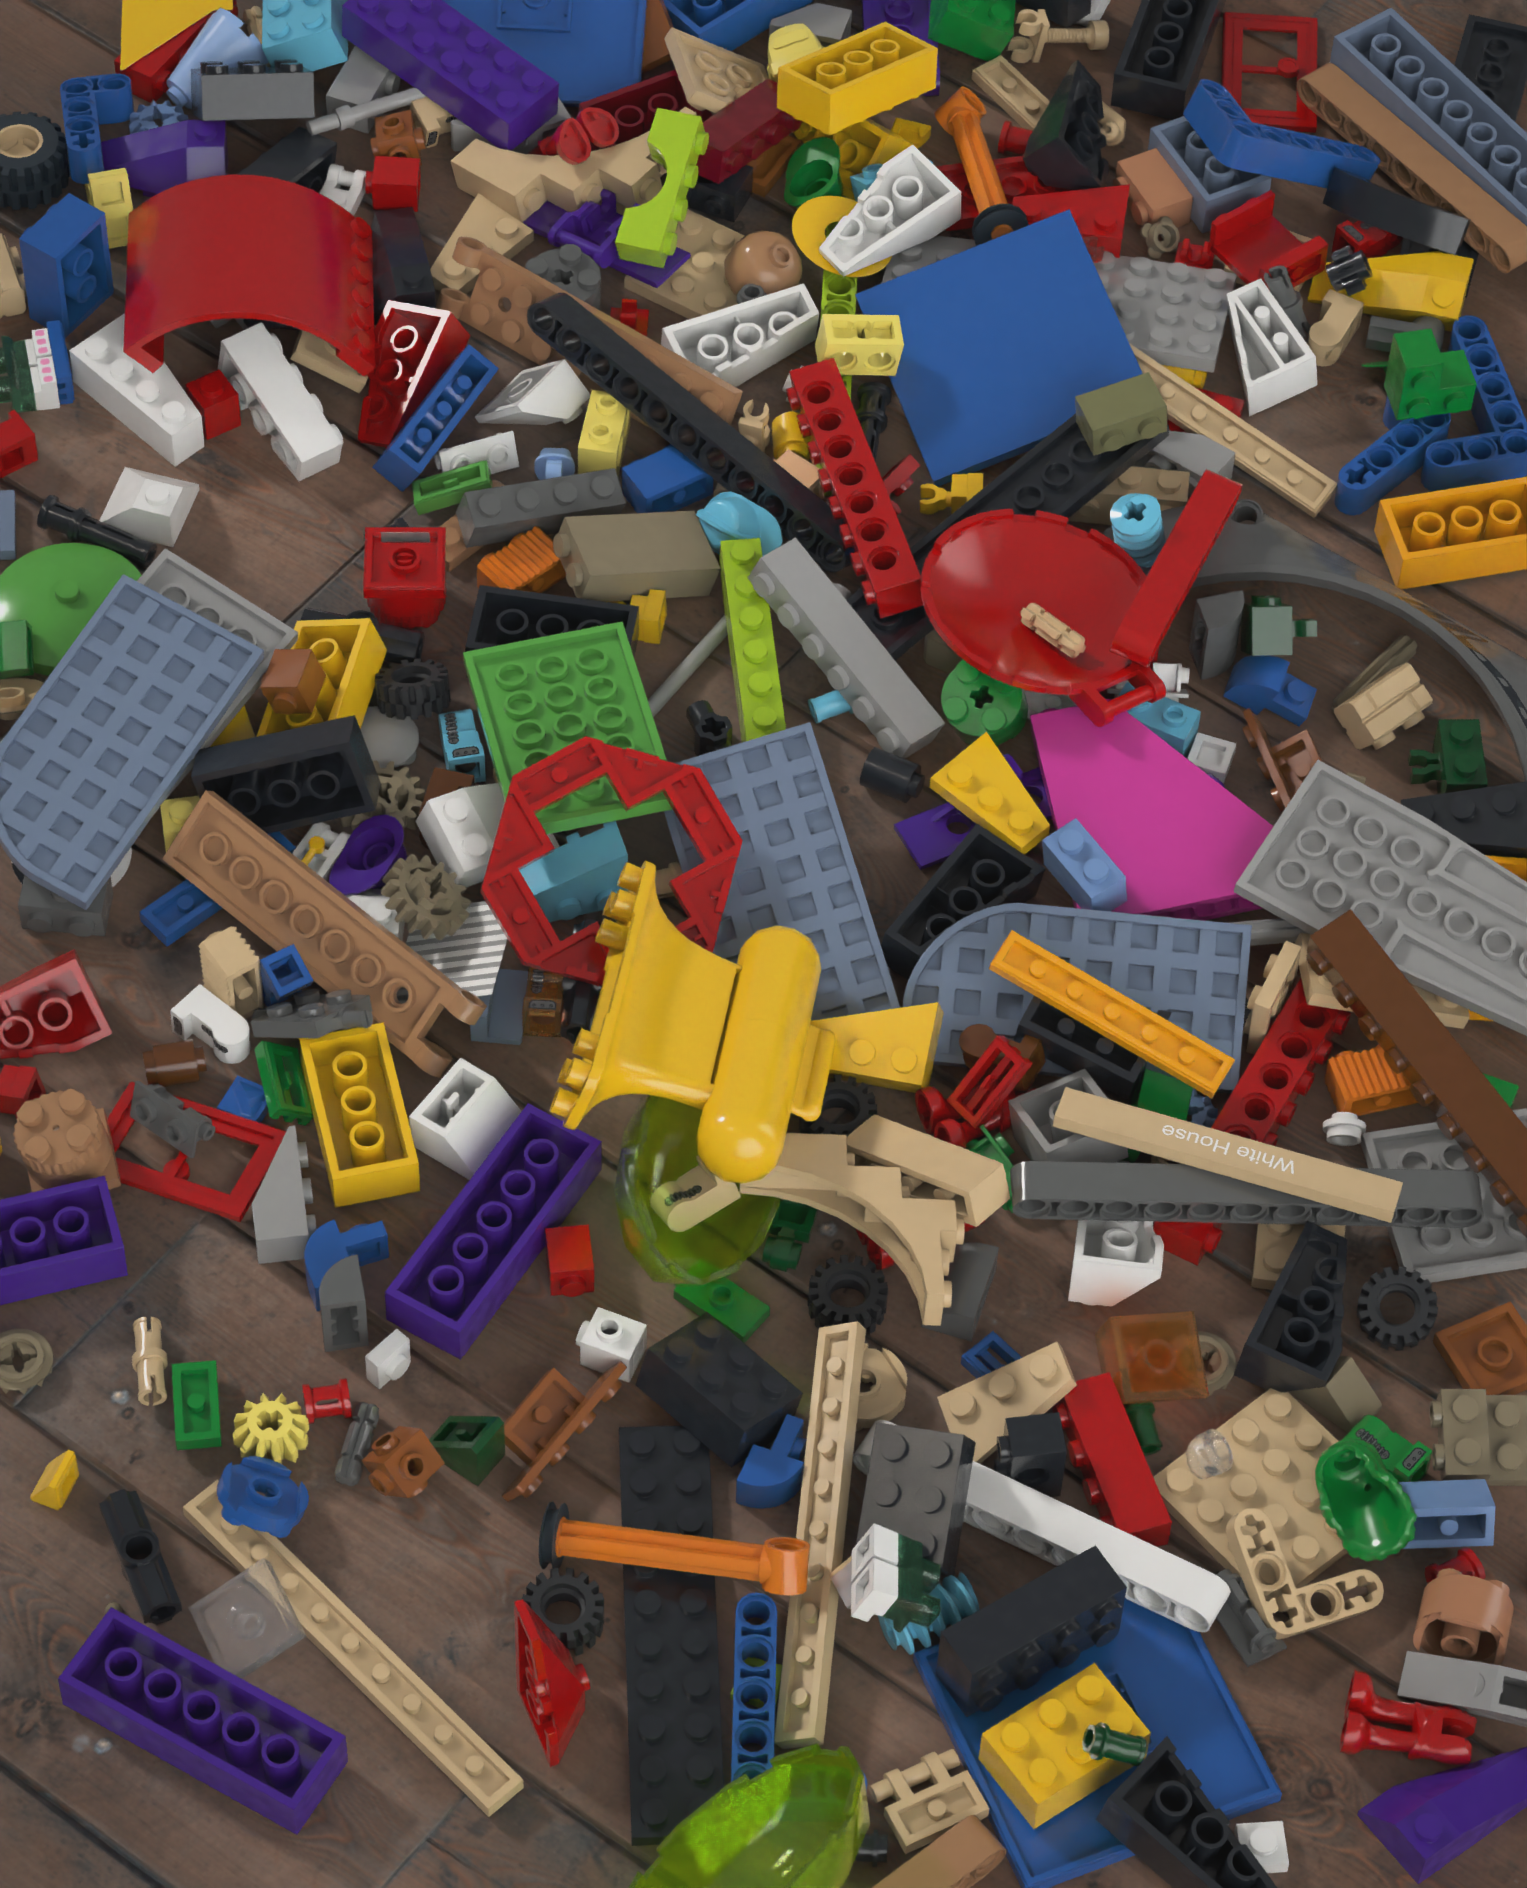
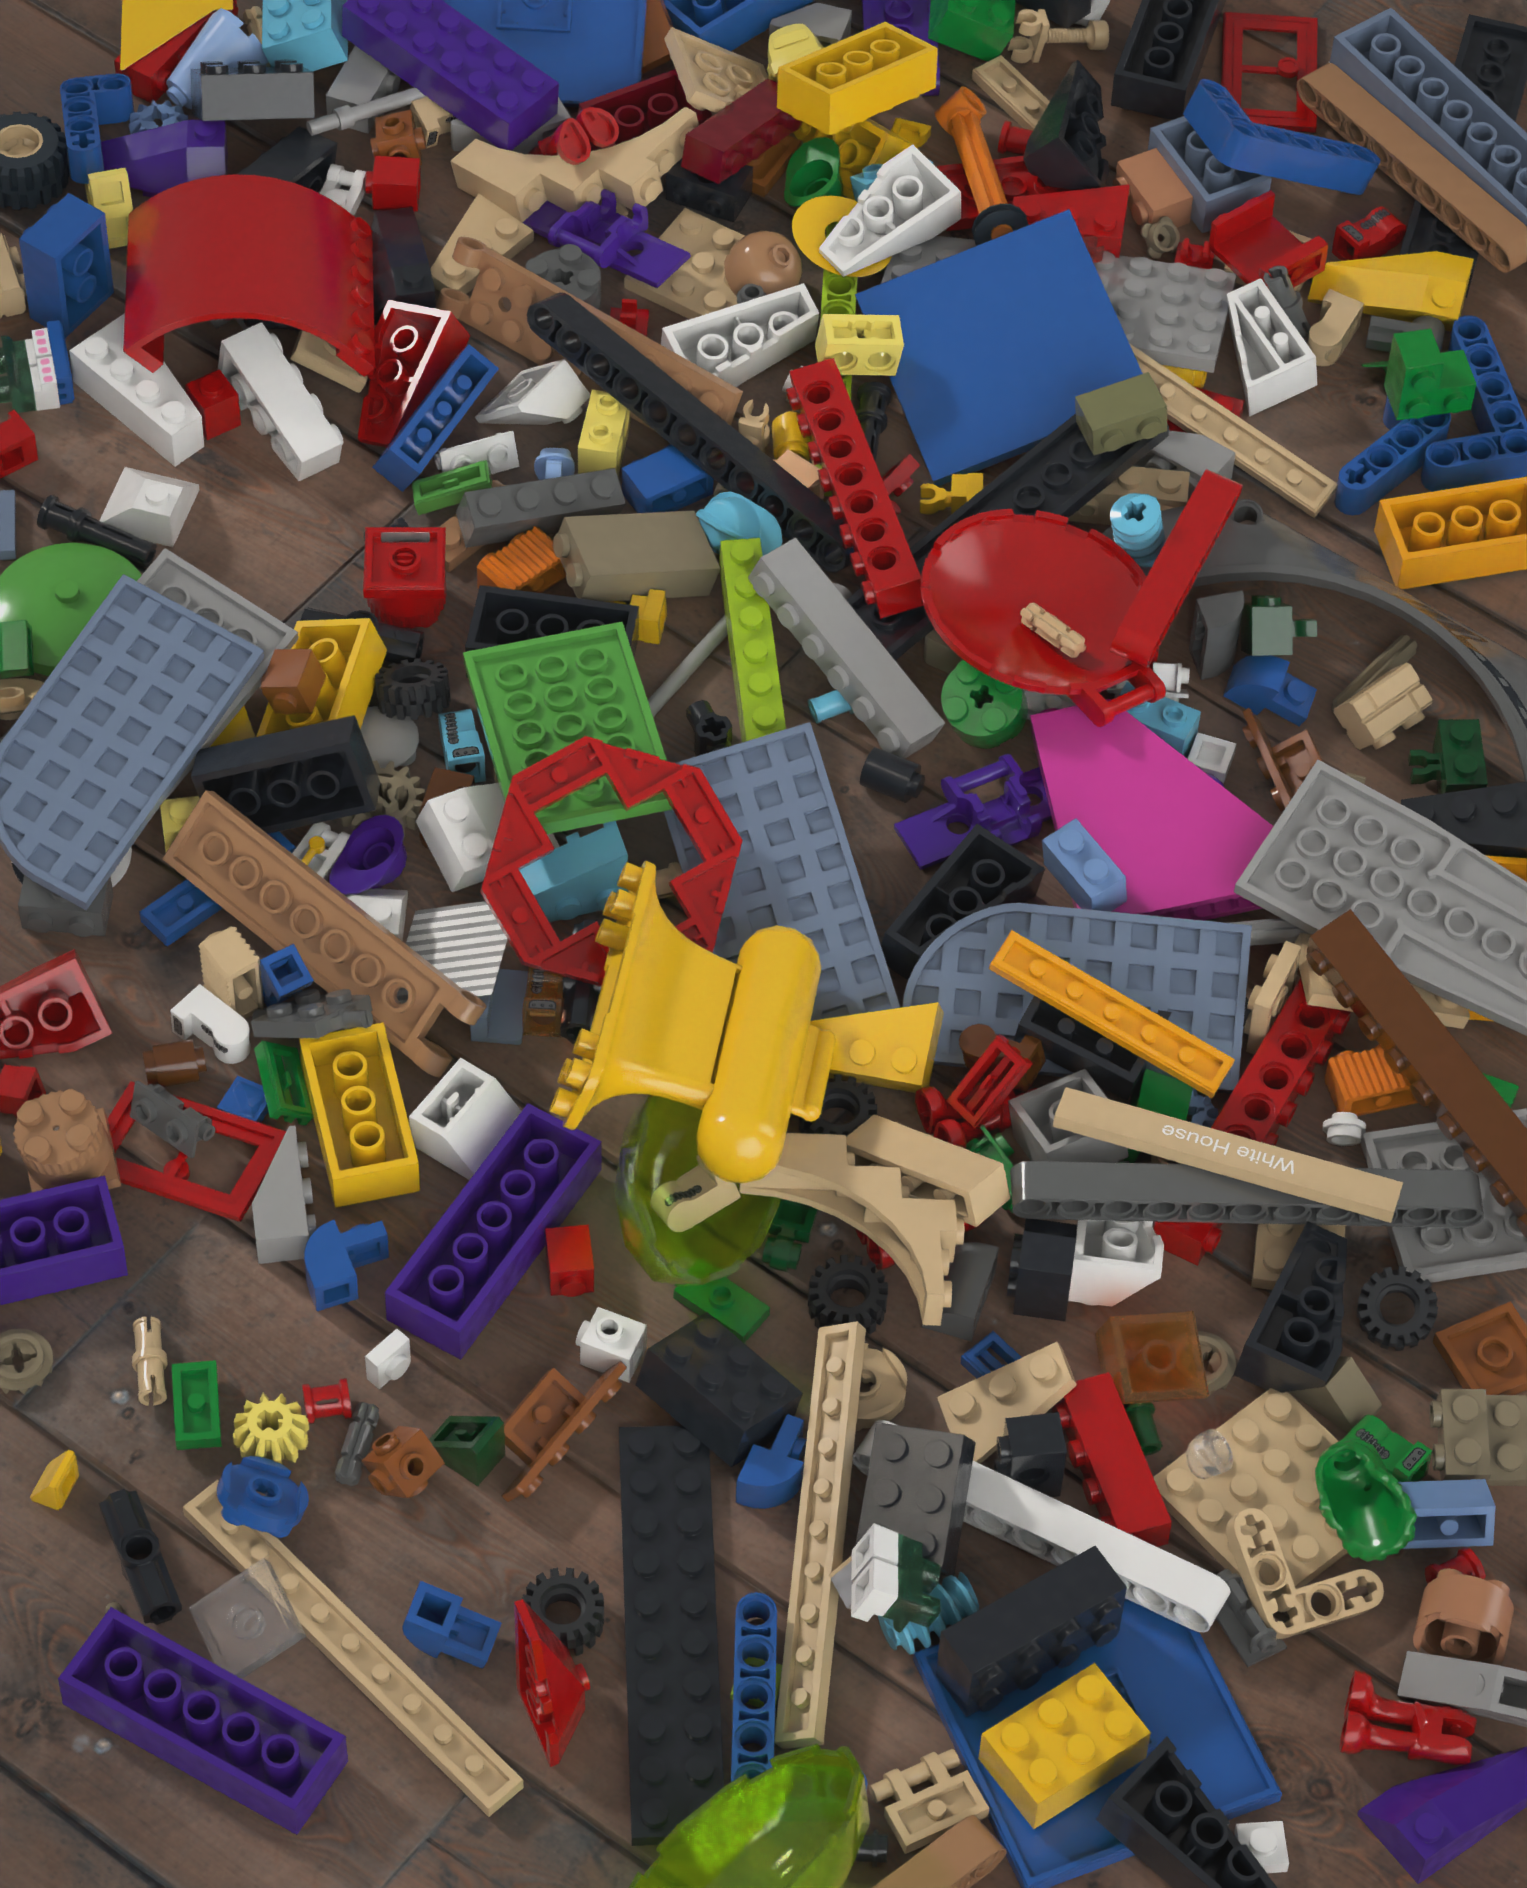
dark grey brick [319,1254,369,1352] -> none
dark tan gear [381,854,471,941] -> none
orange piece [539,1501,810,1596] -> none
lime arch [615,108,709,268] -> none
yellow wing [930,731,1050,855] -> none
dark green pin [1082,1722,1146,1767] -> none
tan arm [1099,101,1126,146] -> none
black slope [1322,167,1471,255] -> none
black gear [1326,246,1373,296] -> none
none -> blue brick [402,1581,502,1669]
none -> black brick [1007,1219,1078,1321]

